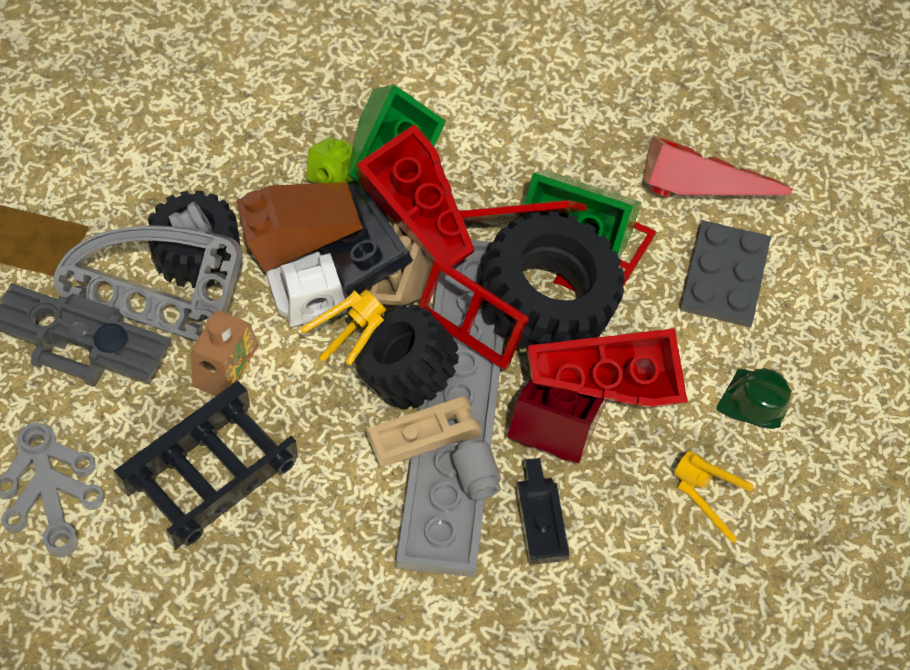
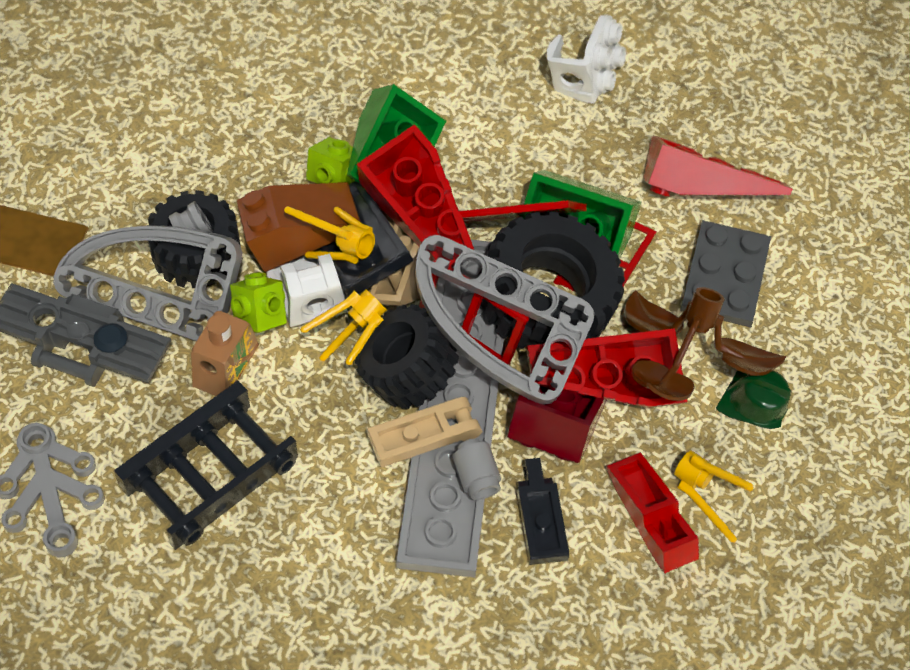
none -> lime brick [230,272,287,333]
none -> yellow plant [284,206,375,264]
none -> light grey beam [415,235,594,404]
none -> white piece [547,15,626,103]
none -> red slope [607,452,699,574]
none -> reddish brown plant [624,287,786,401]

